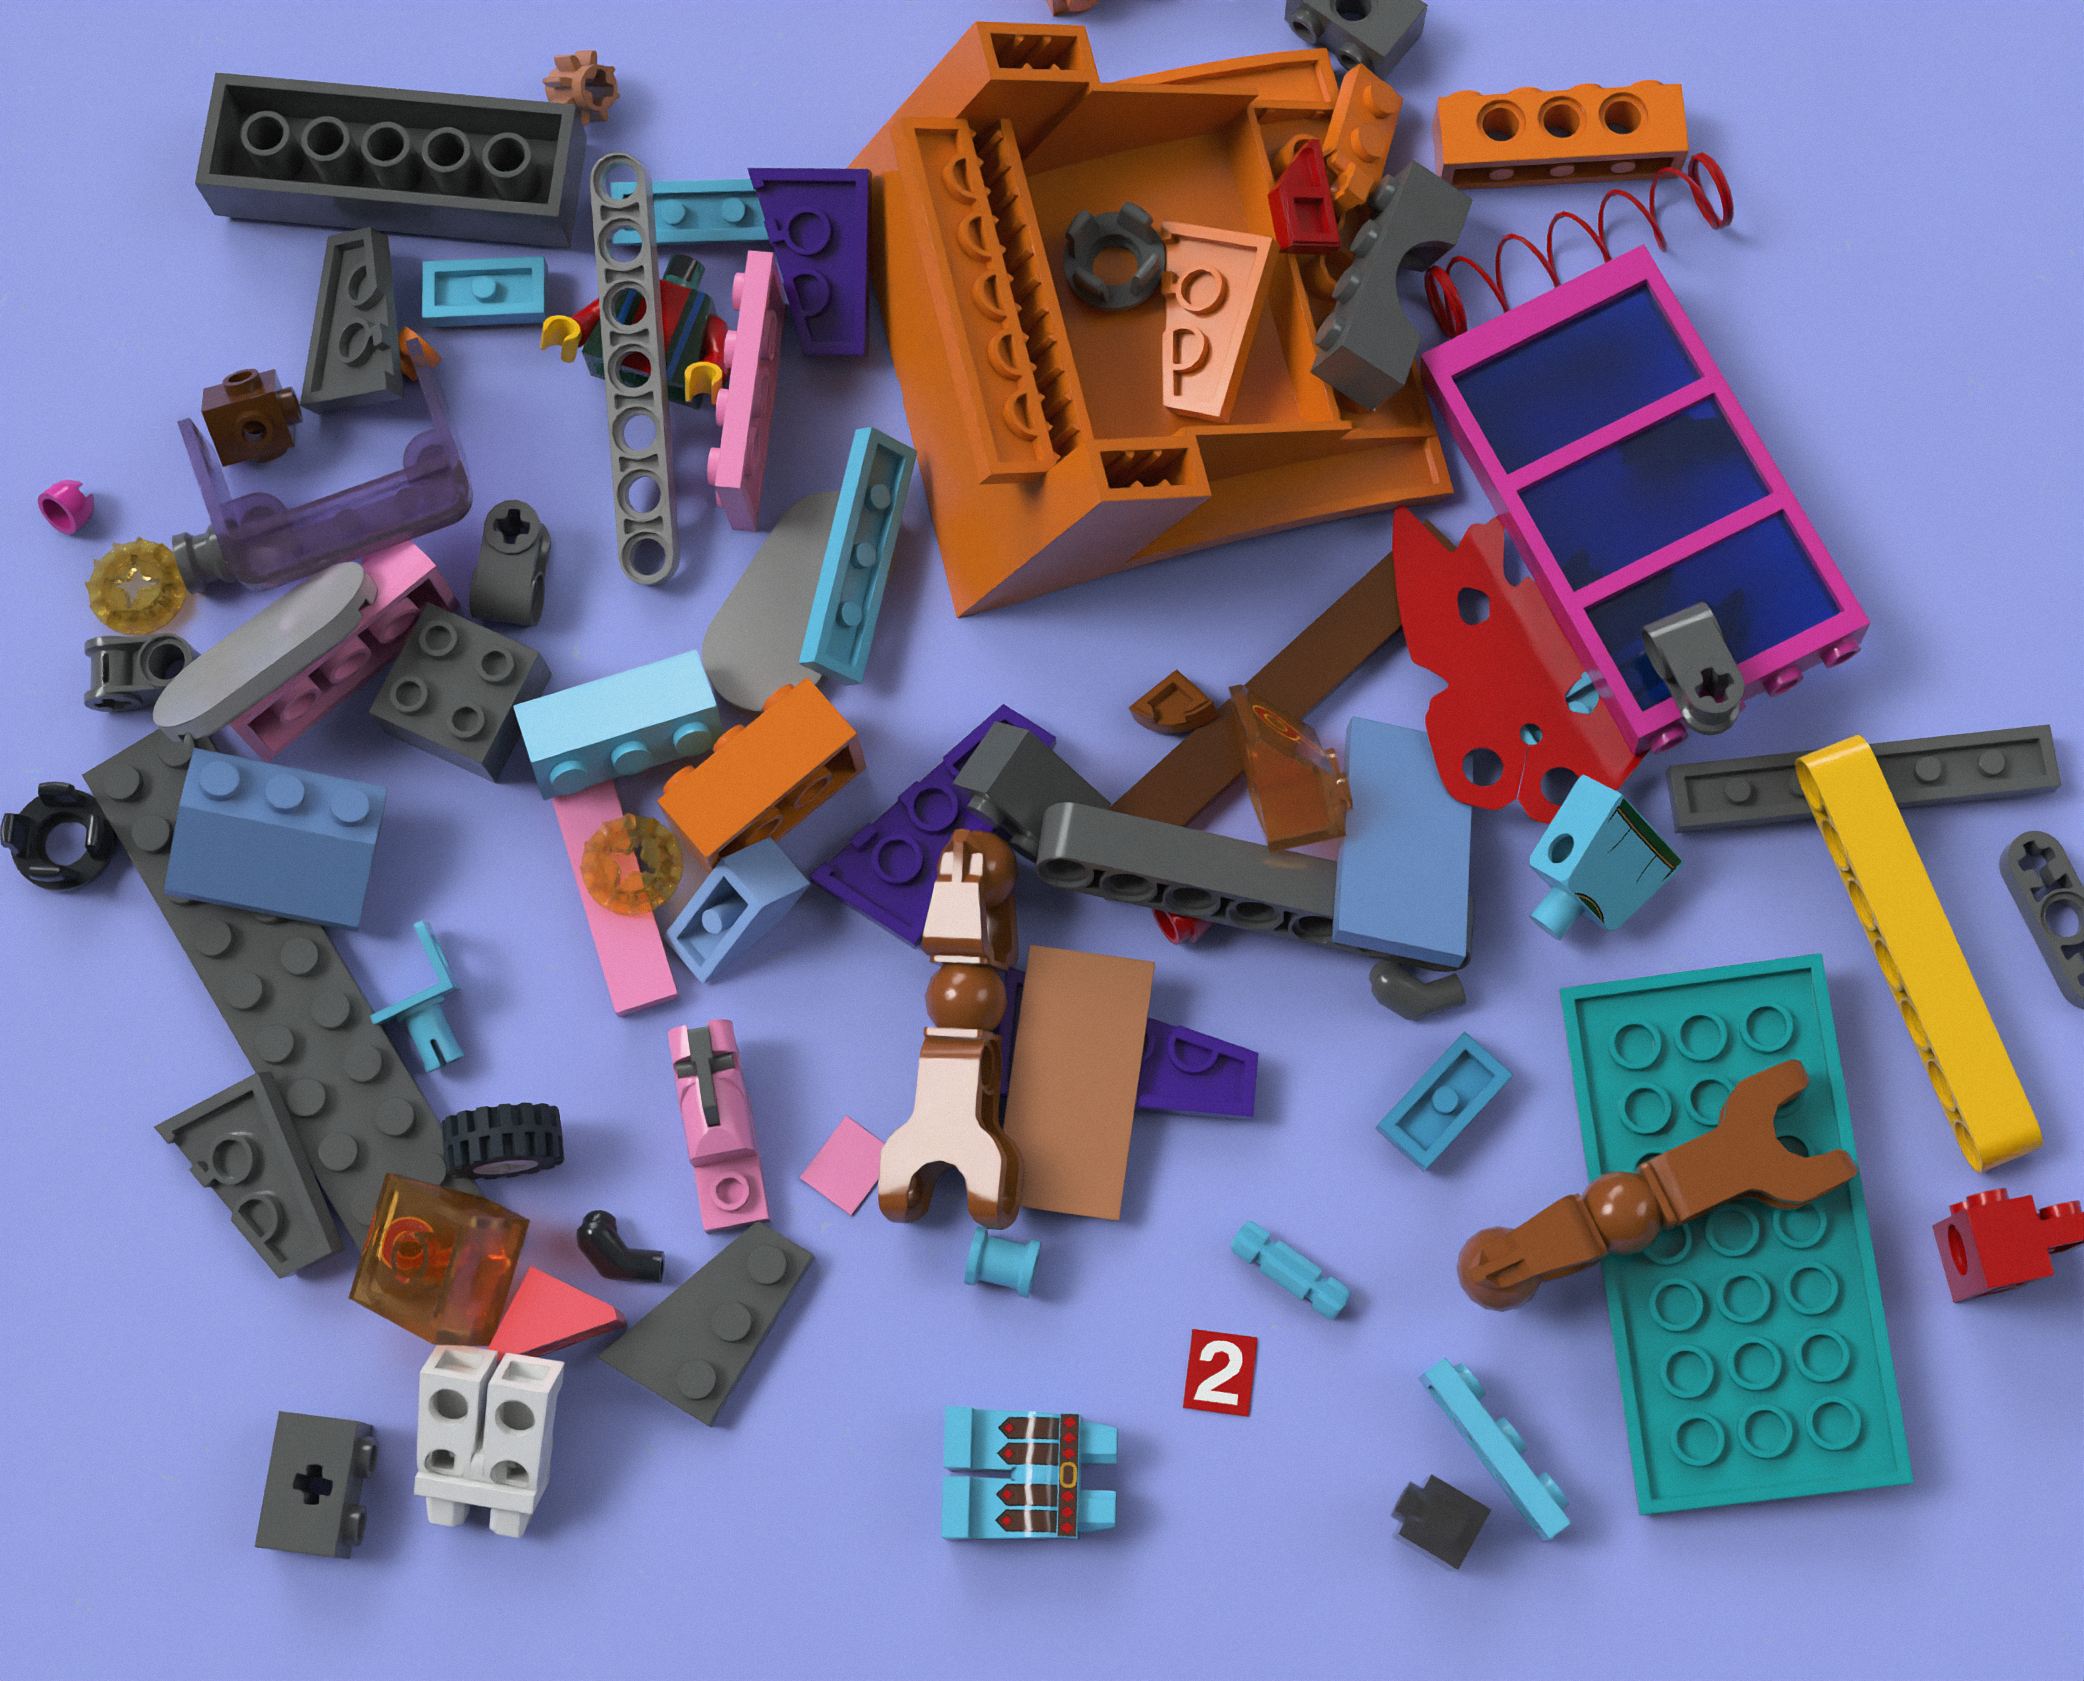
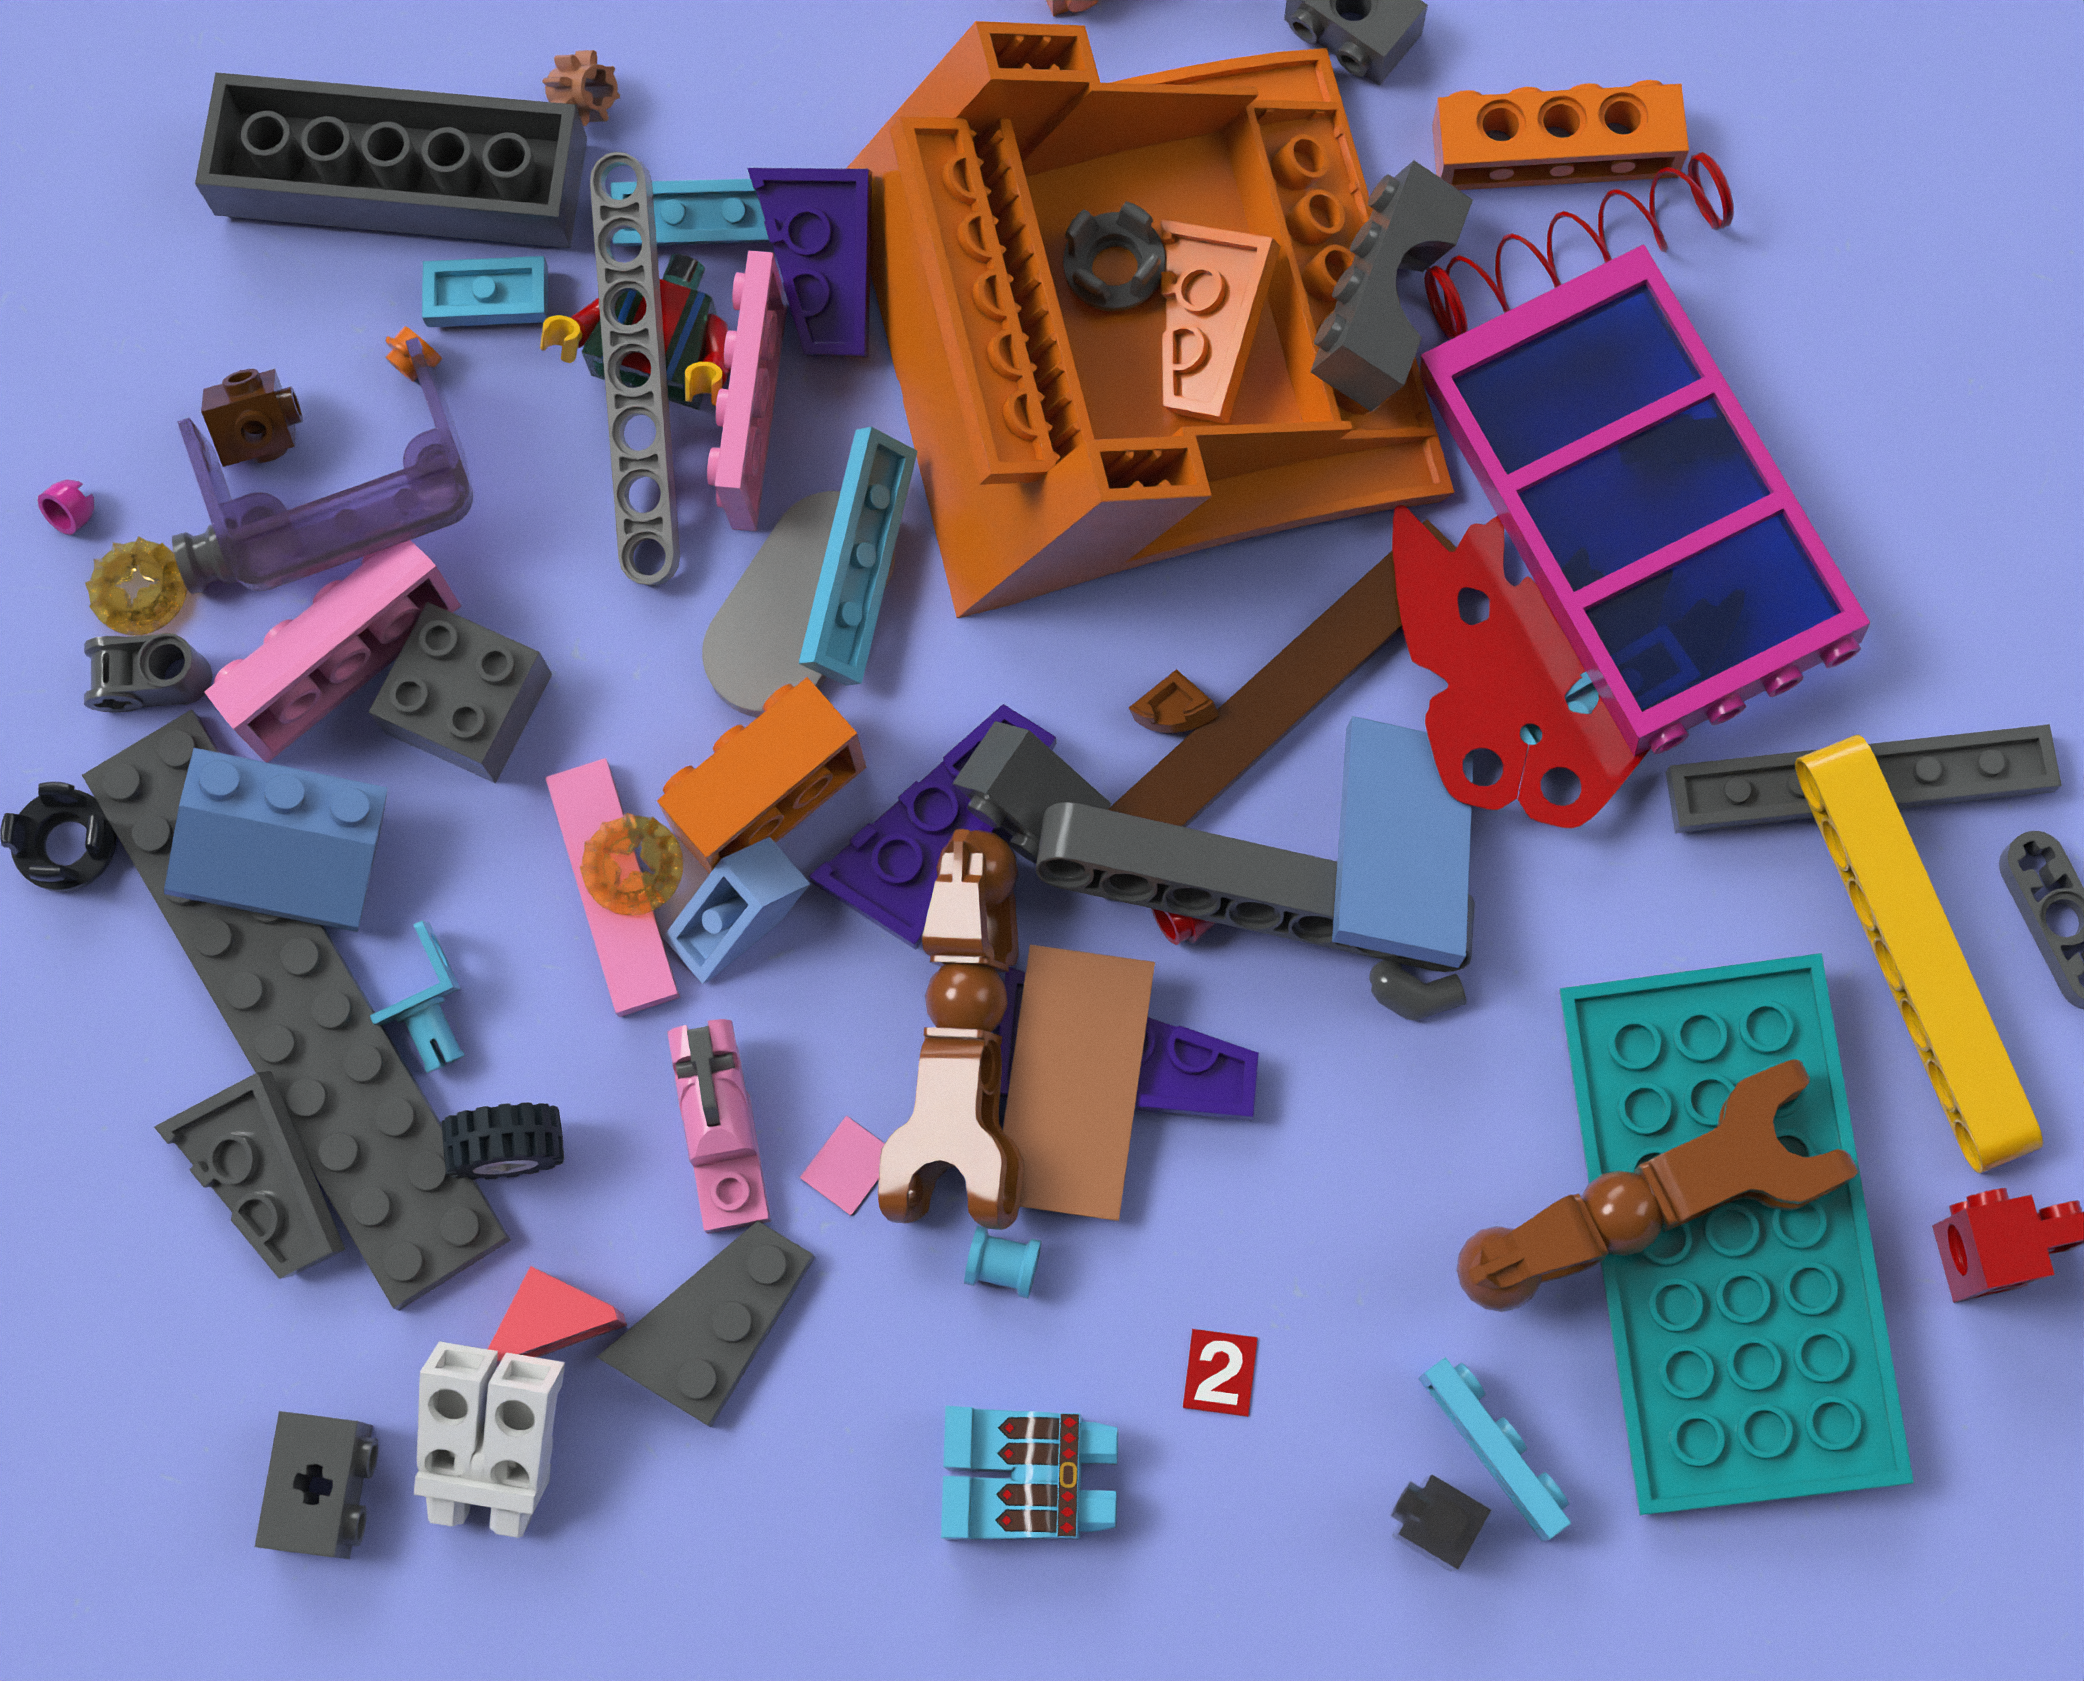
light grey tile [153,562,377,742] -> none
dark grey wing [300,227,404,414] -> none
clear orange slope [349,1172,530,1346] -> none
dark grey piece [469,500,551,627] -> none
medium azure brick [513,650,724,801] -> none
black arm [576,1210,665,1284] -> none
clear orange slope [1228,684,1353,853] -> none
medium azure axle [1230,1221,1351,1320] -> none
red tile [1267,139,1342,255] -> none
orange hinge [1322,63,1404,218] -> none
dark azure plate [1375,1031,1513,1173] -> none
medium azure torso [1529,774,1685,941] -> none
dark grey piece [1641,601,1745,736] -> none

